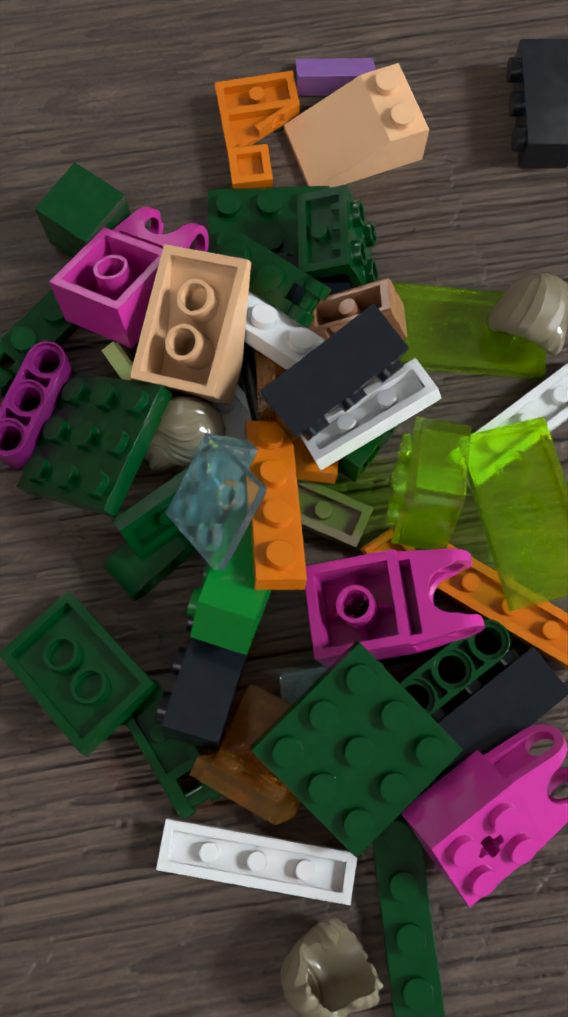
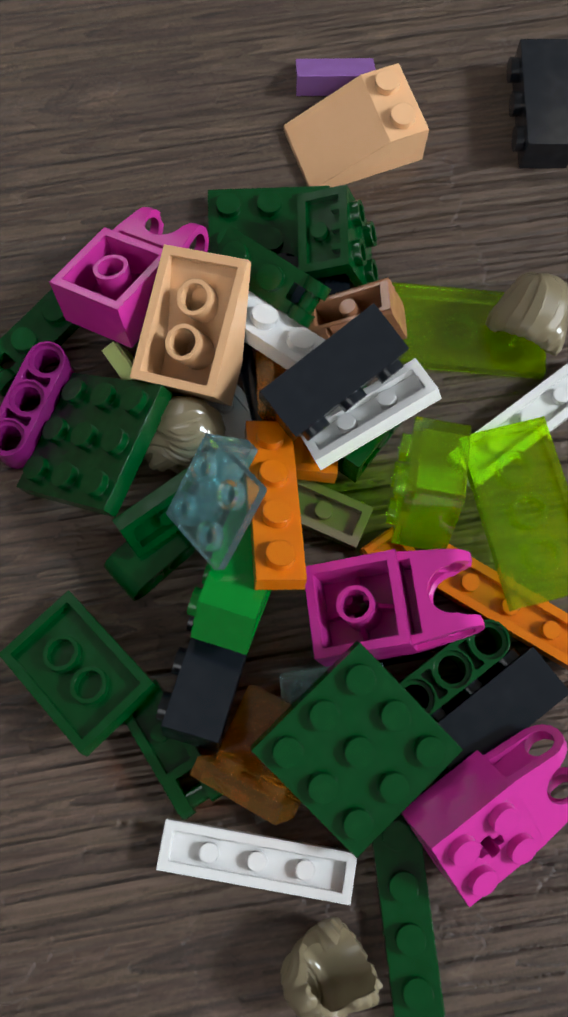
dark green head [34,162,131,258] -> none
orange wing [214,70,300,157] -> none
orange plate [227,144,273,189] -> none

